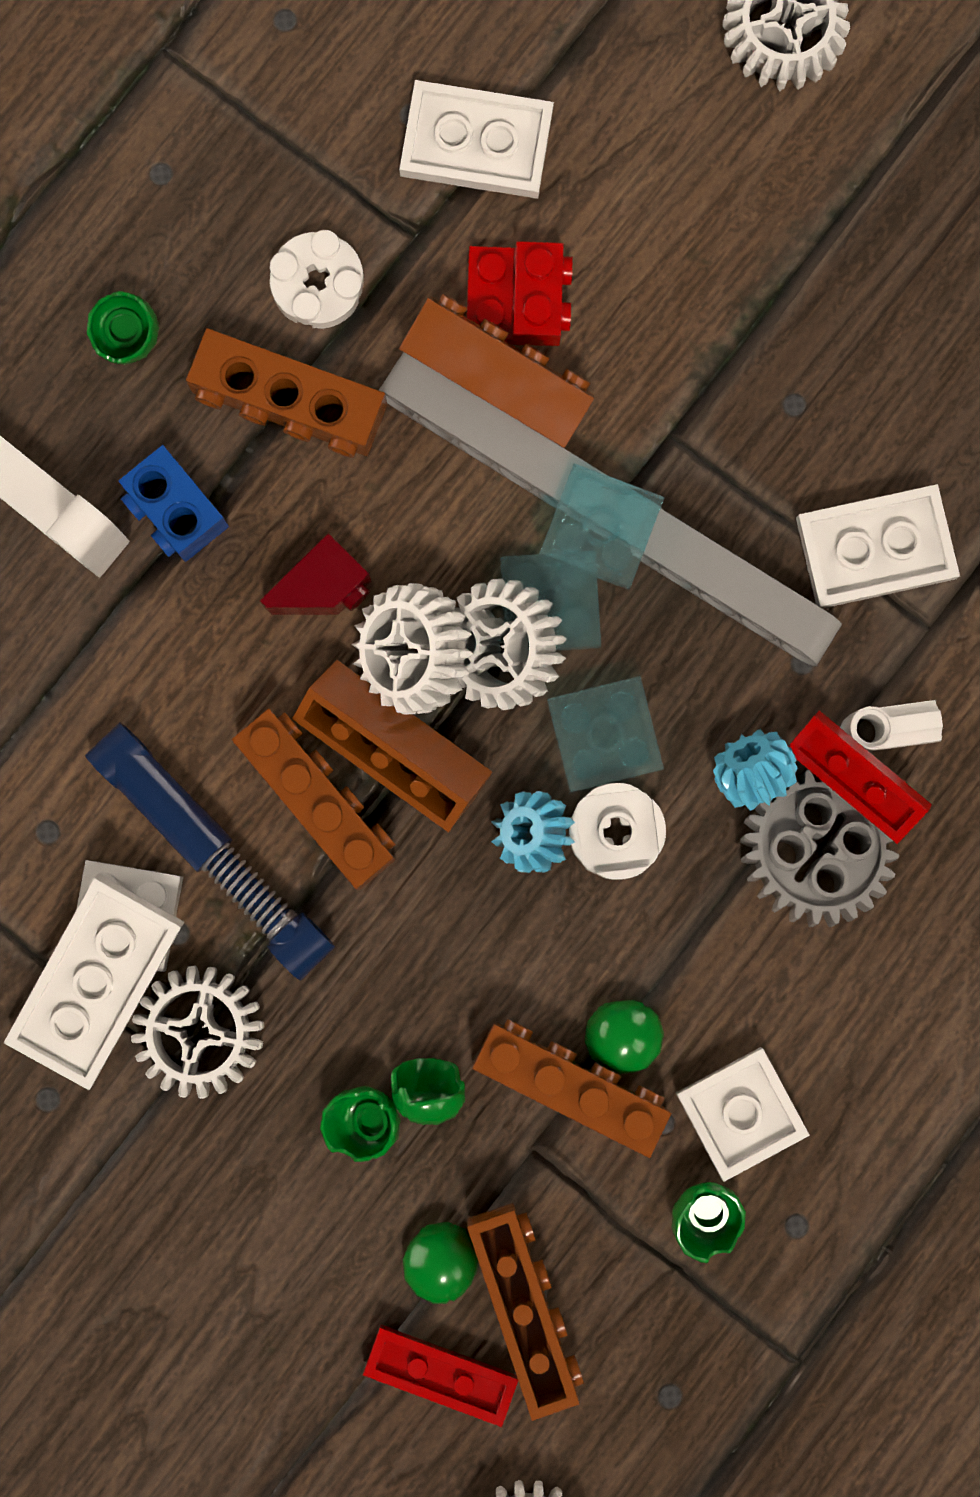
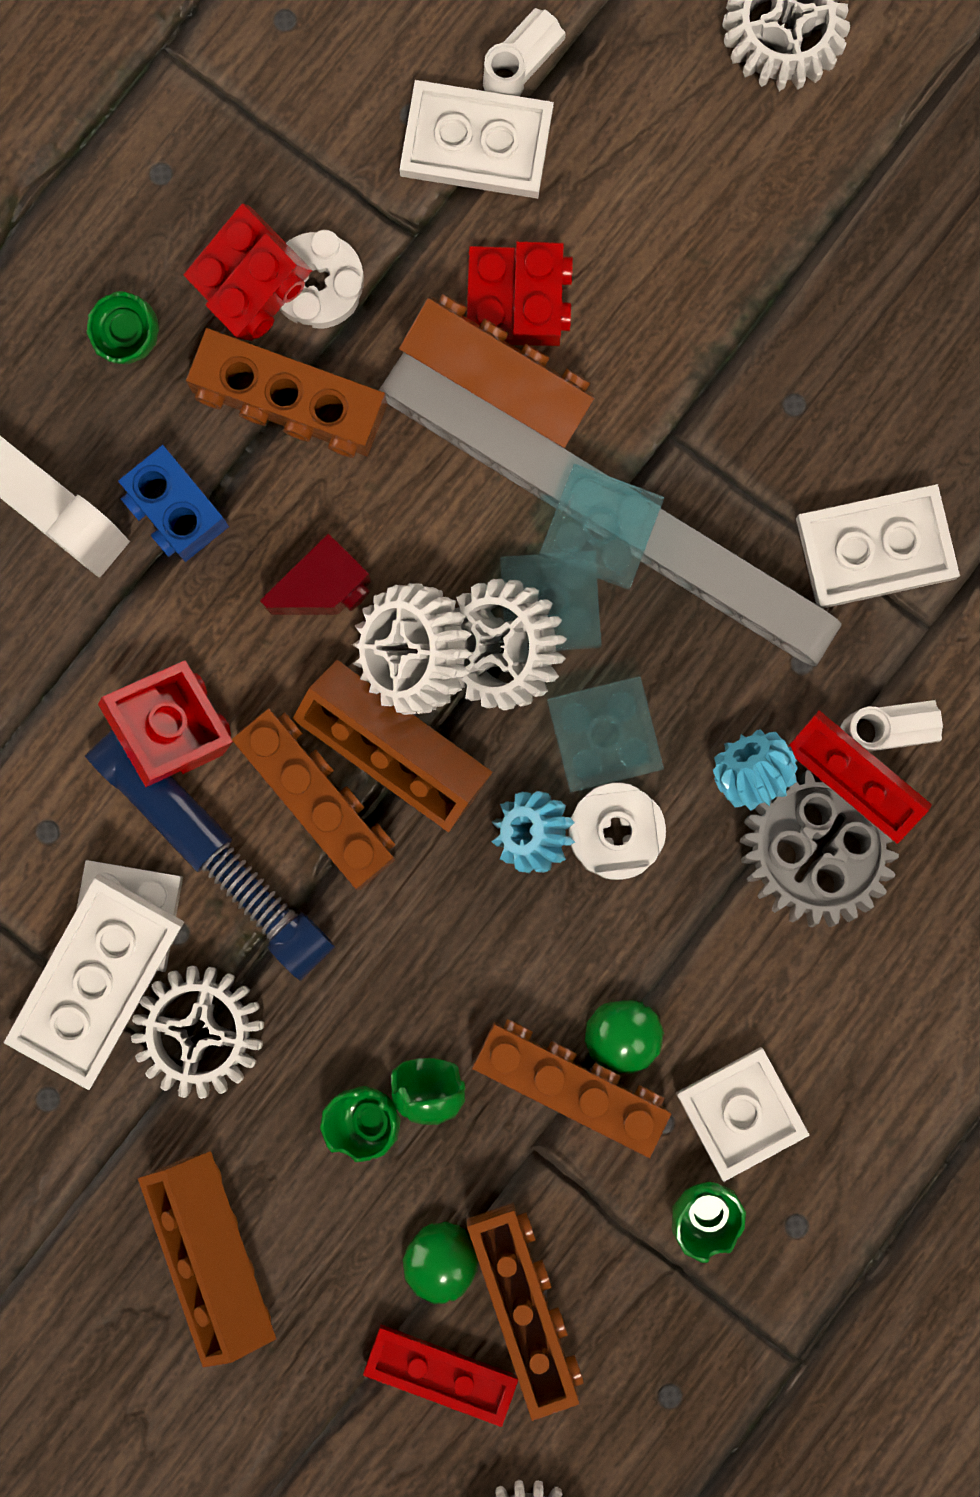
none -> red plate [98,660,233,787]
none -> dark orange brick [138,1151,276,1368]
none -> red plate [183,203,313,341]
none -> white piece [483,8,566,97]

